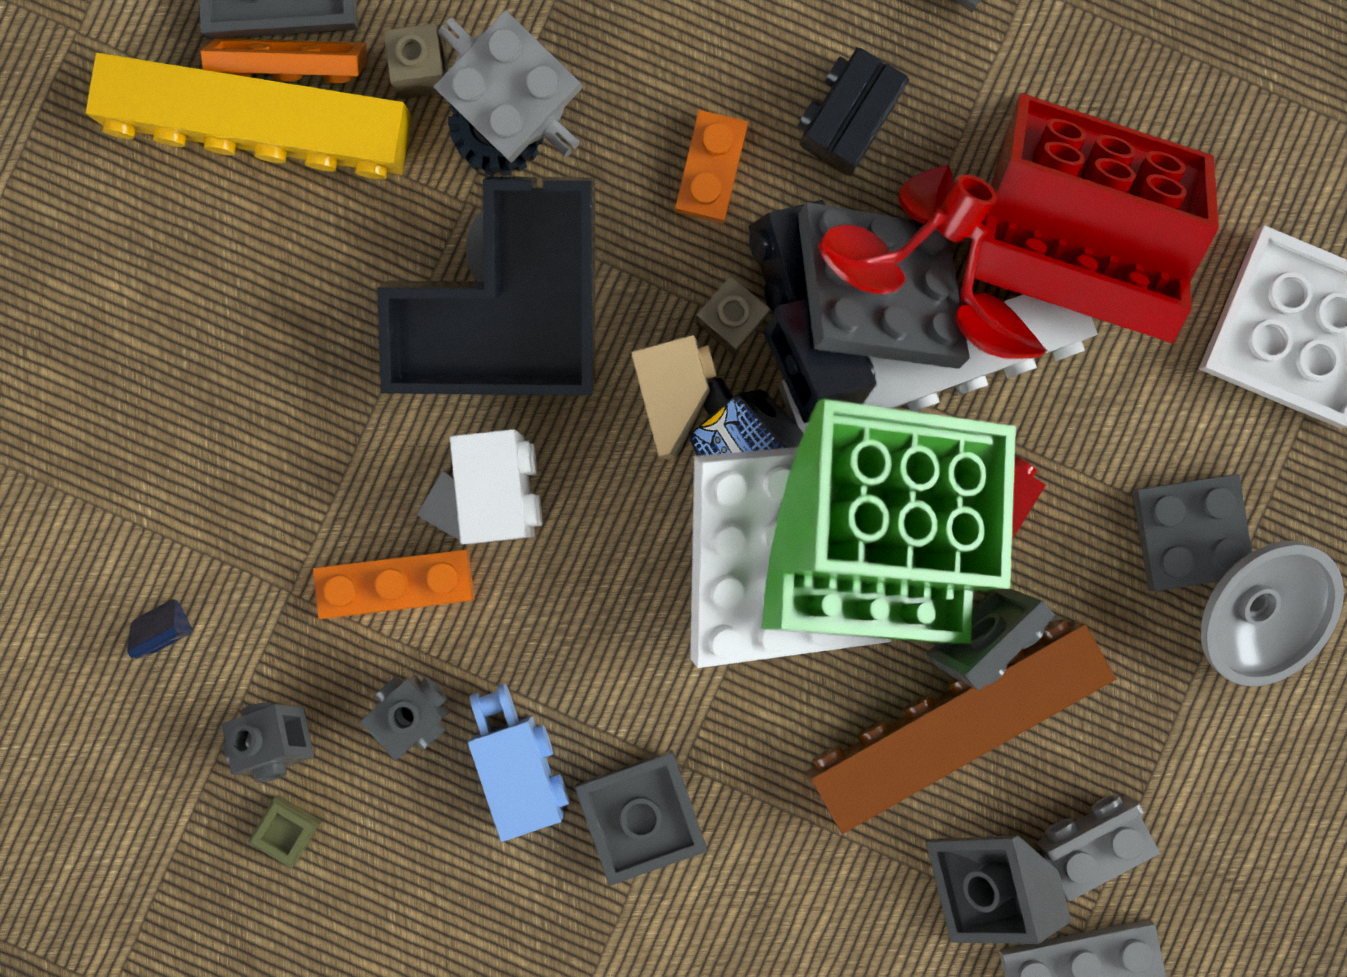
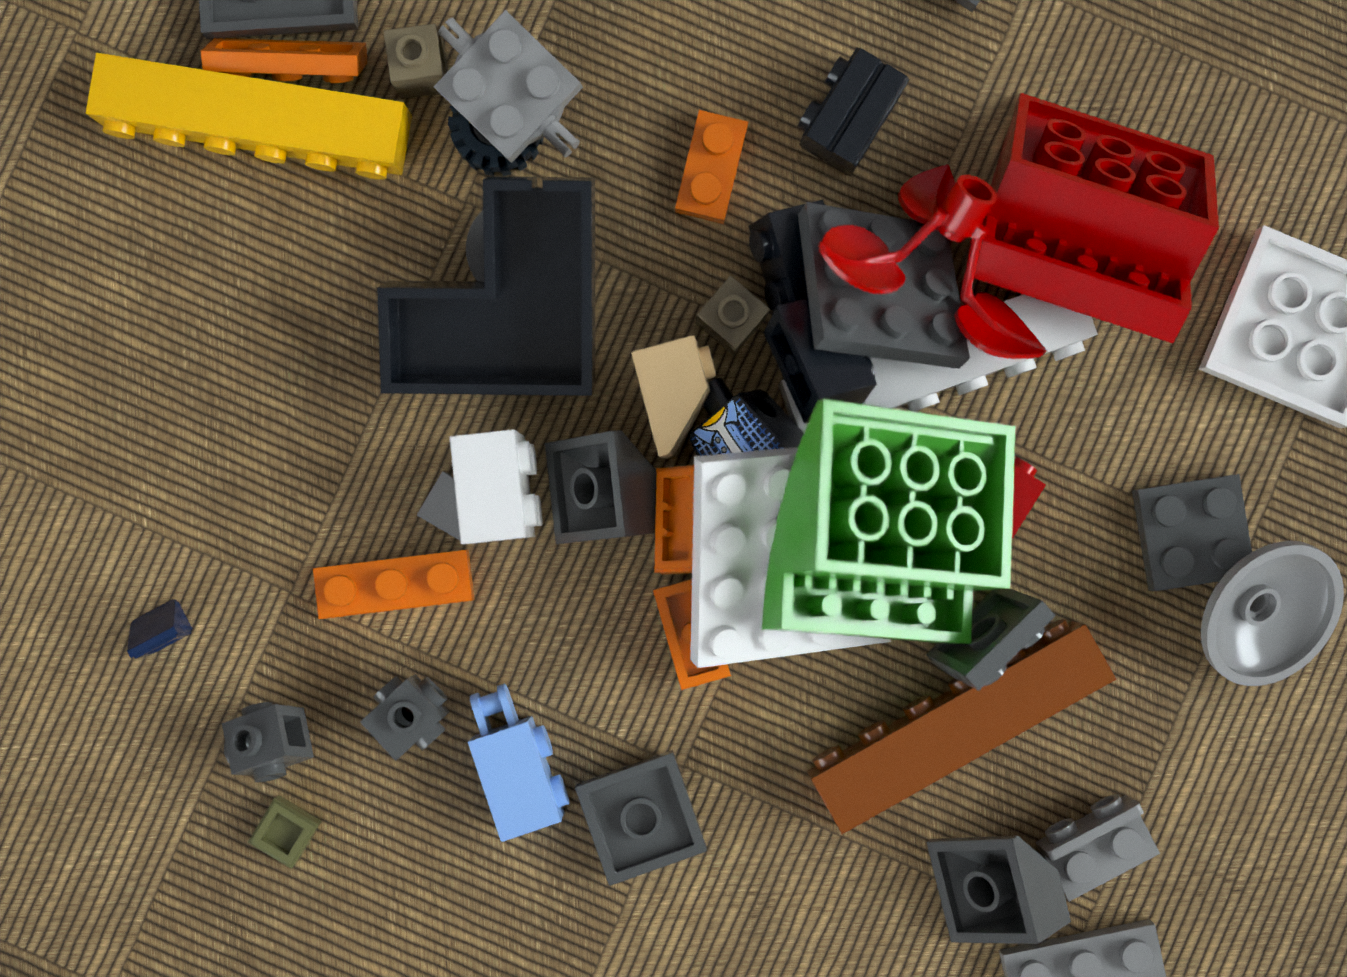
none -> dark grey slope [545,430,656,544]
none -> orange plate [653,579,731,690]
none -> orange plate [654,465,694,574]

